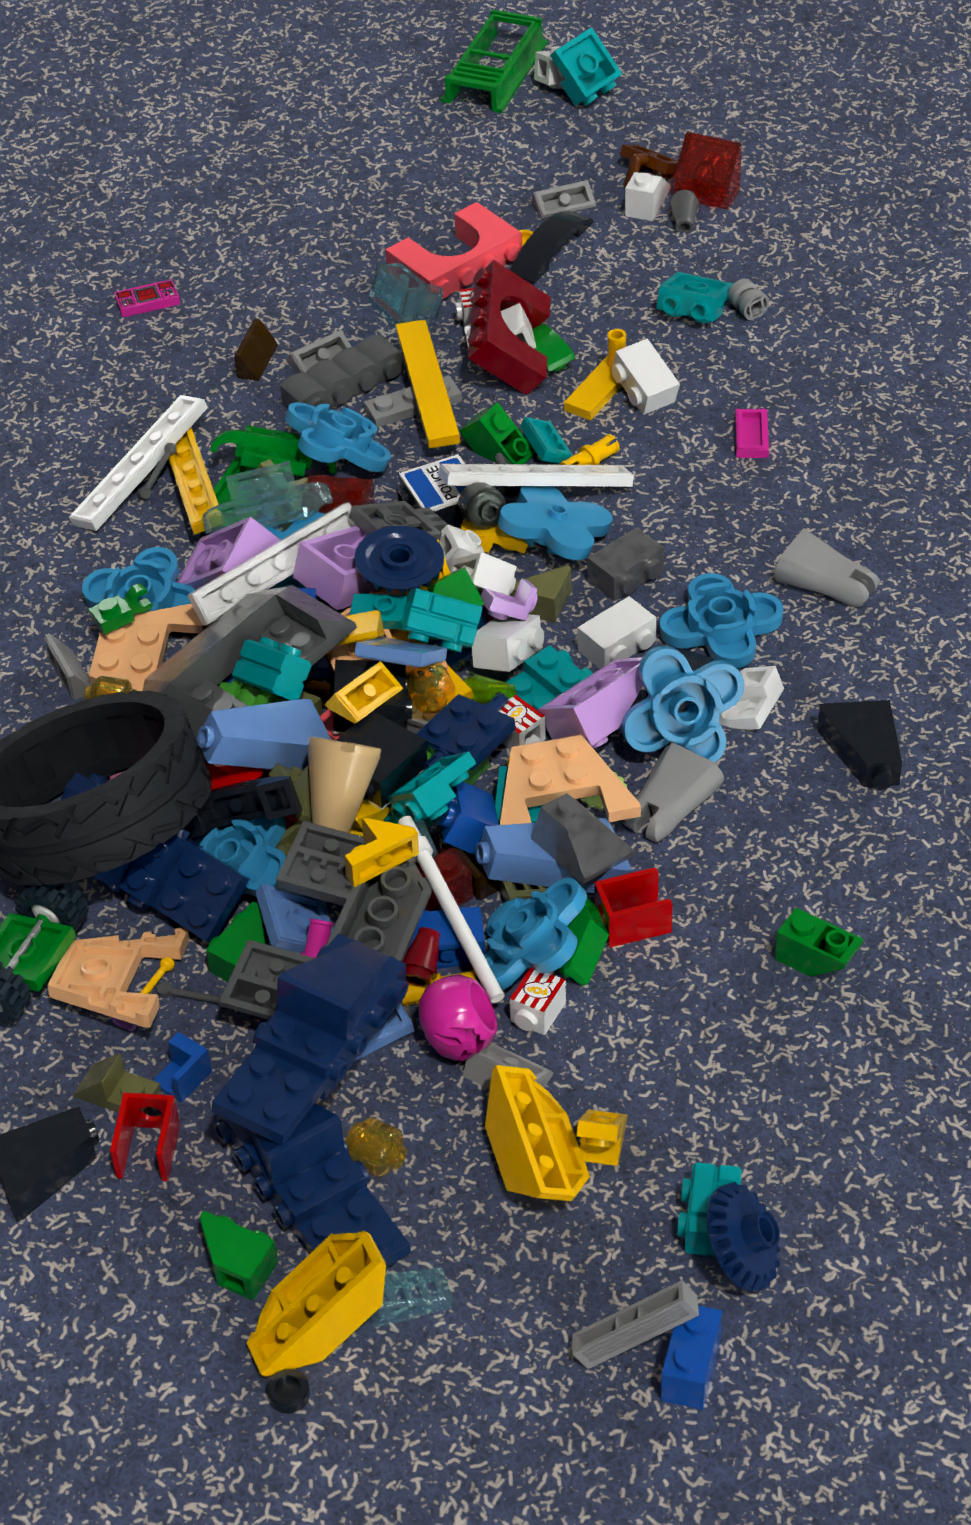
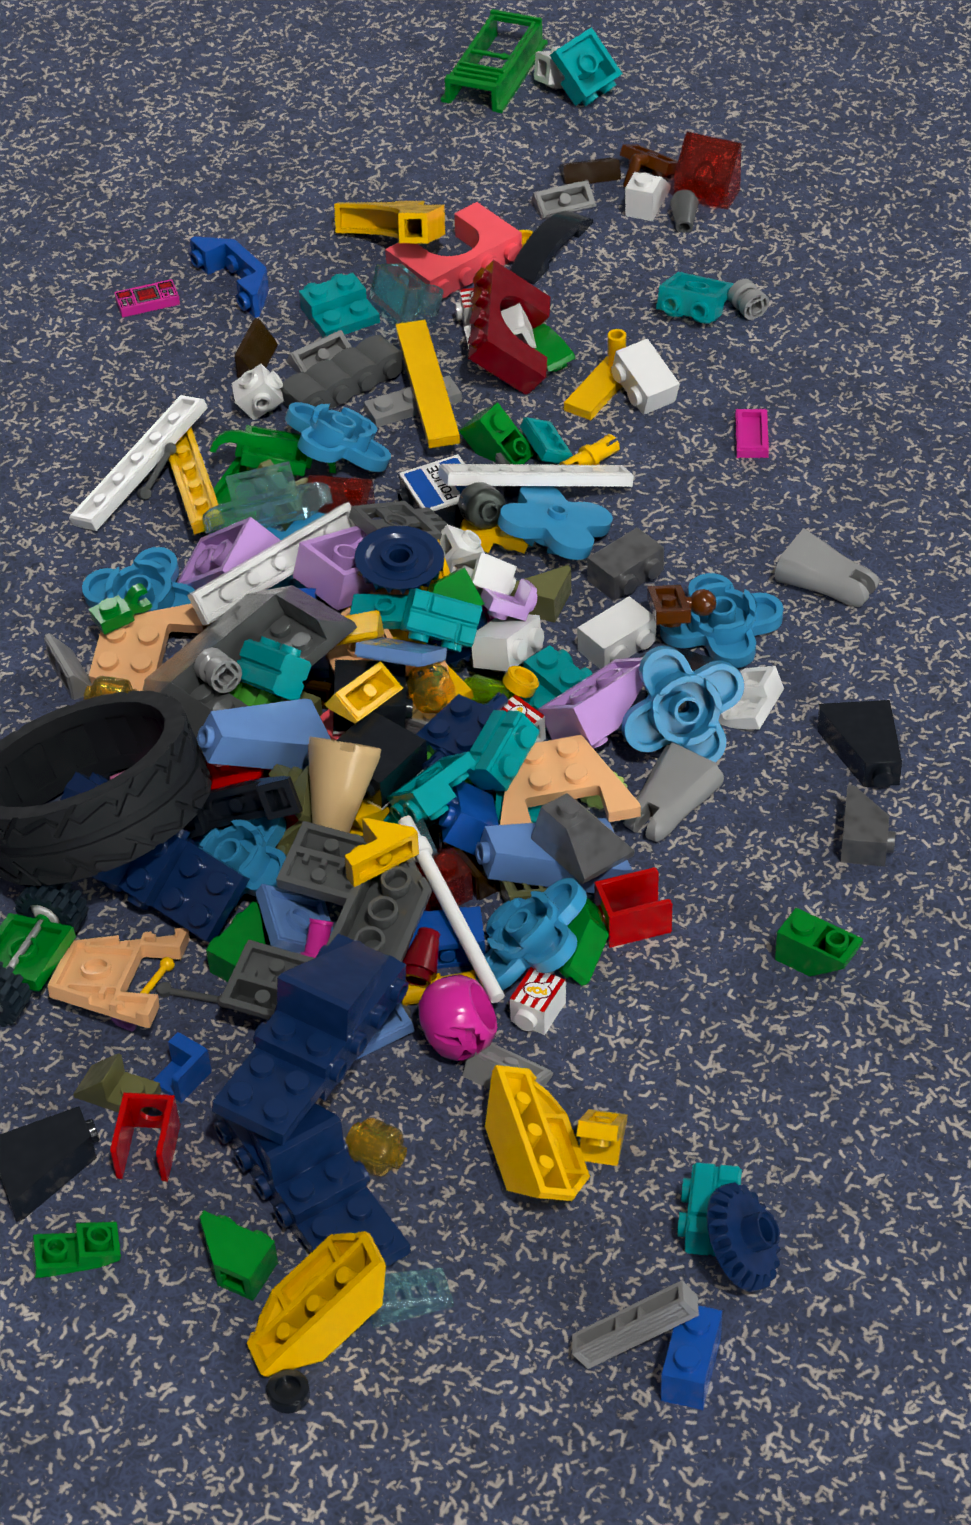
none -> green slope [32,1222,121,1278]
none -> blue slope [189,236,269,318]
none -> light grey wheel [194,647,242,693]
none -> white brick [232,364,284,420]
none -> teal plate [299,273,380,338]
none -> yellow arch [334,201,445,243]
none -> teal brick [467,710,540,791]
none -> yellow tile [503,666,539,698]
none -> dark brown slope [559,157,621,185]
none -> reddish brown plate [647,585,717,628]
none -> flat silver slope [841,785,896,866]

